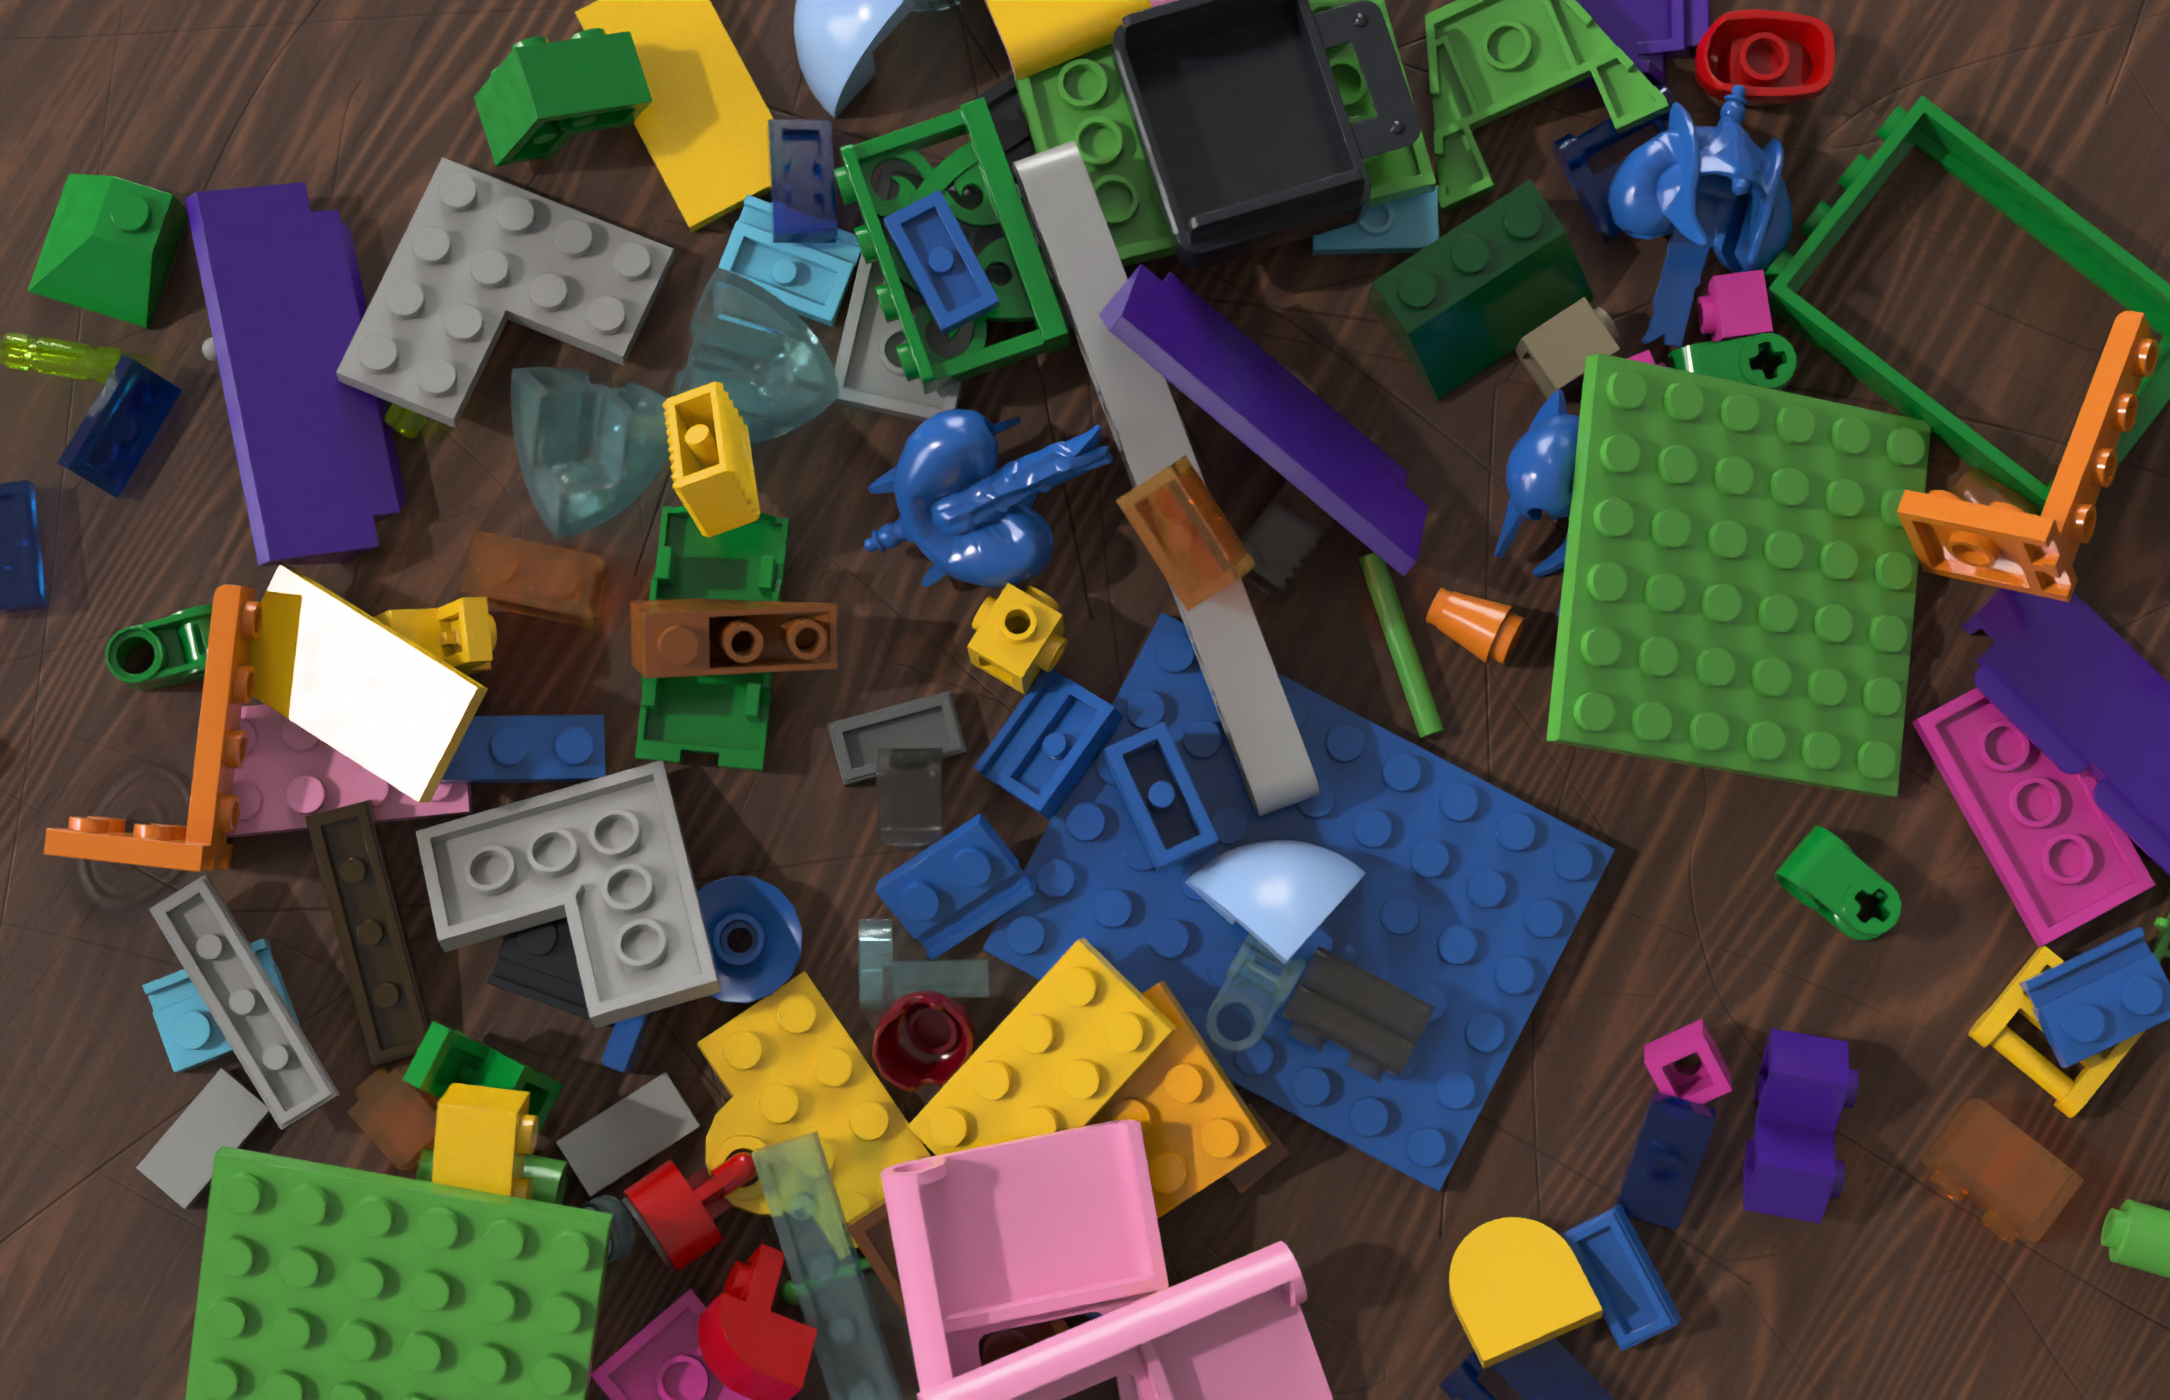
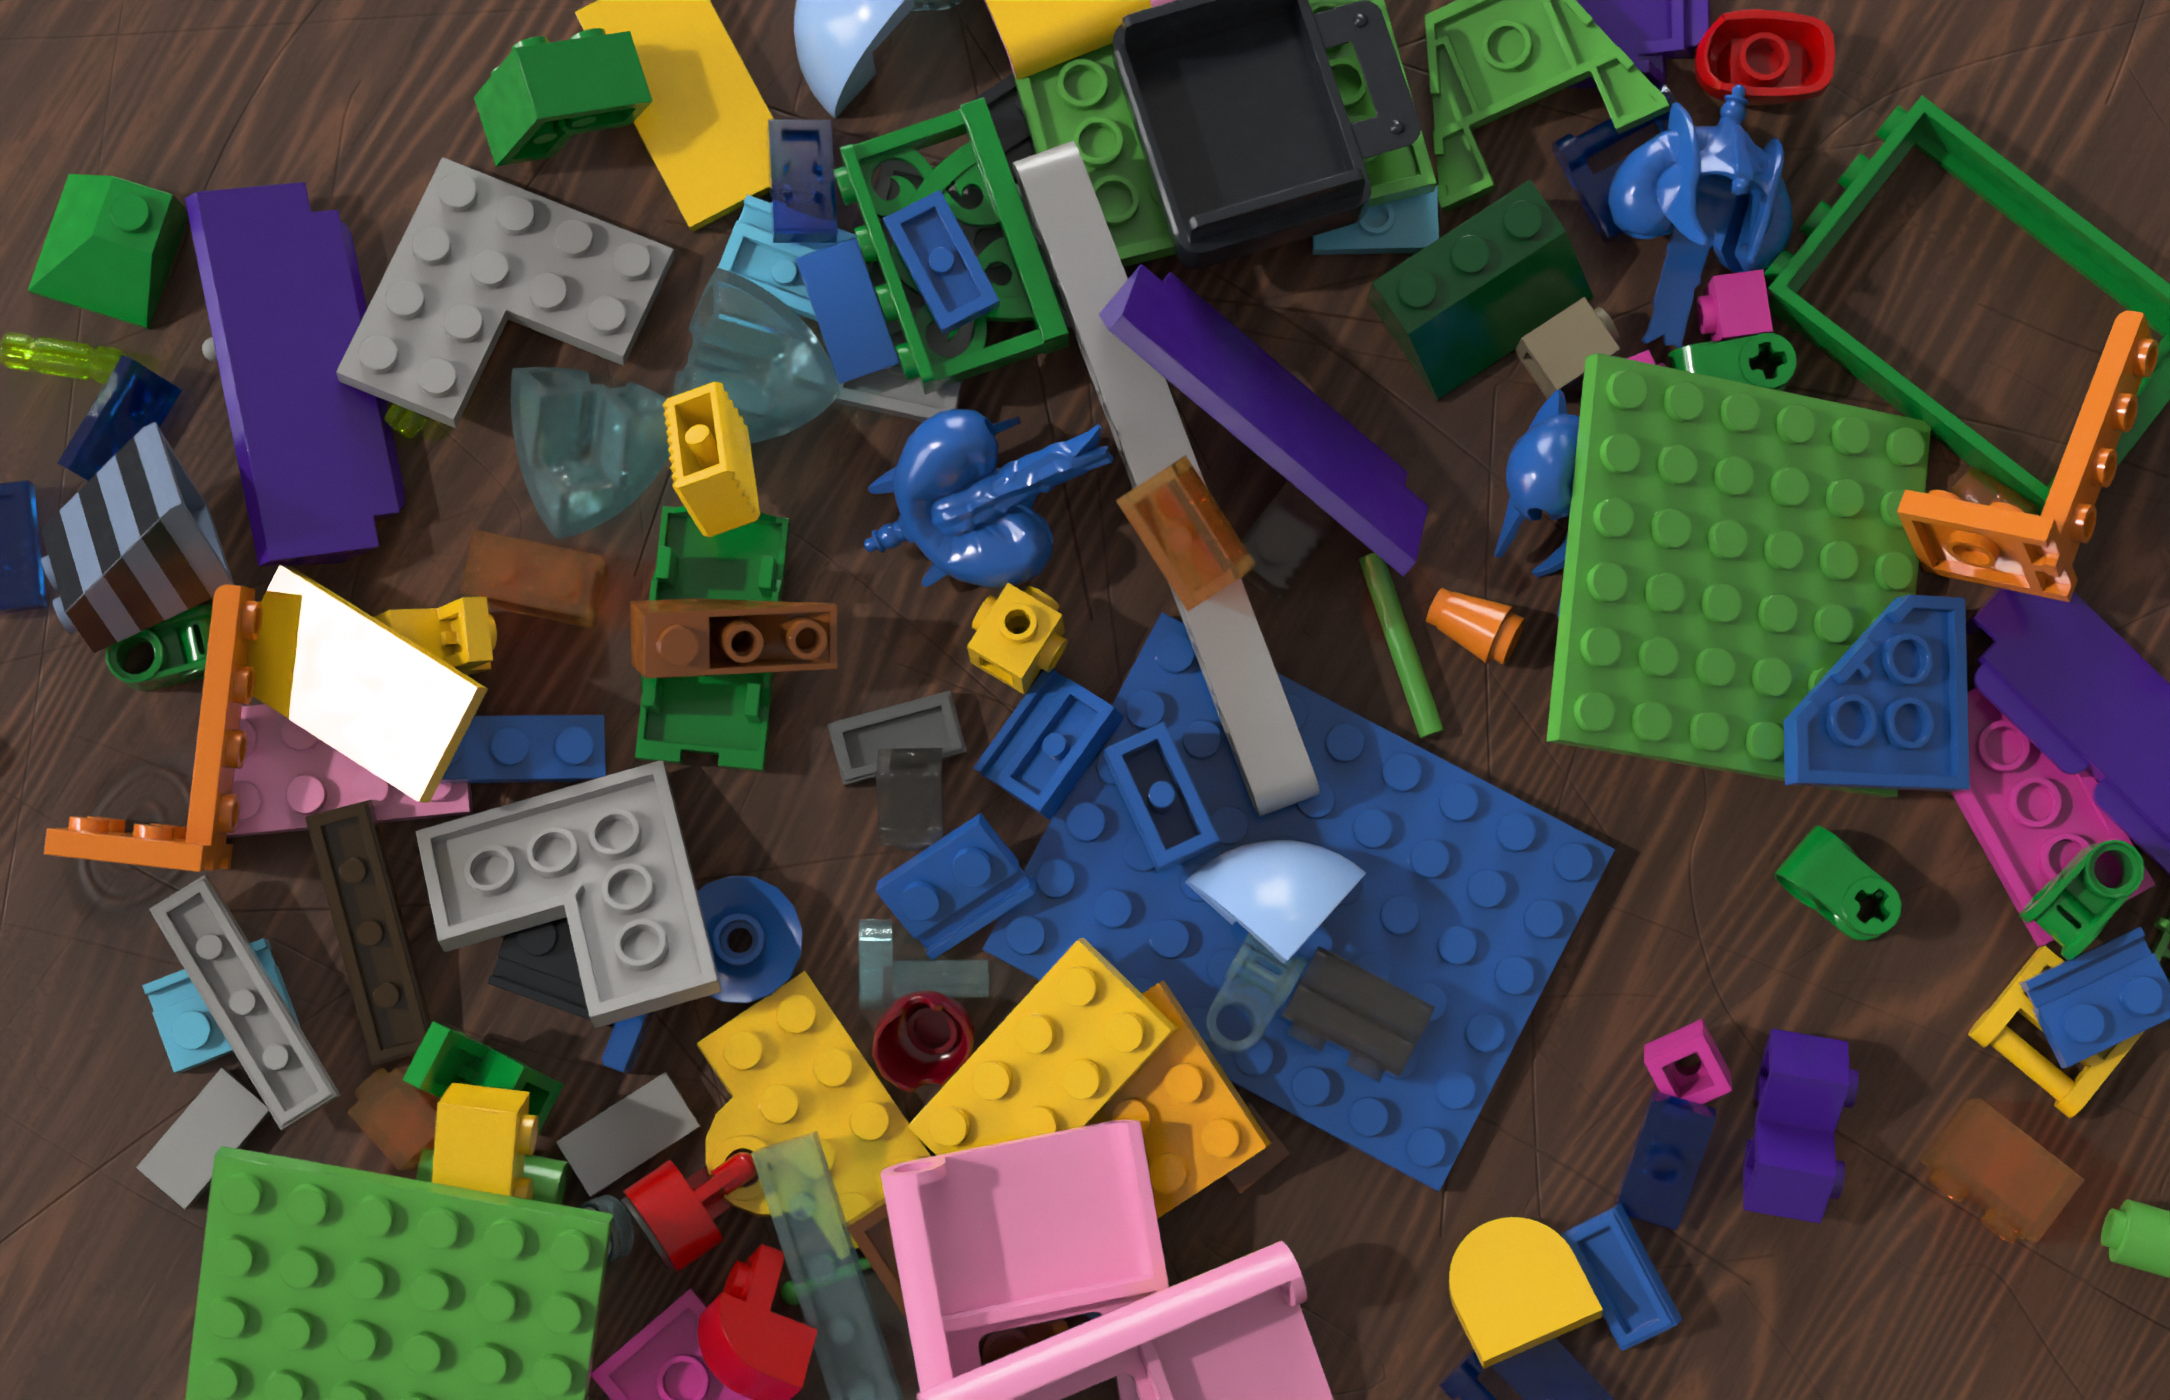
none -> slope [41,422,234,653]
none -> blue slope [795,237,899,384]
none -> blue plate [1784,595,1970,792]
none -> green piece [2019,840,2145,961]

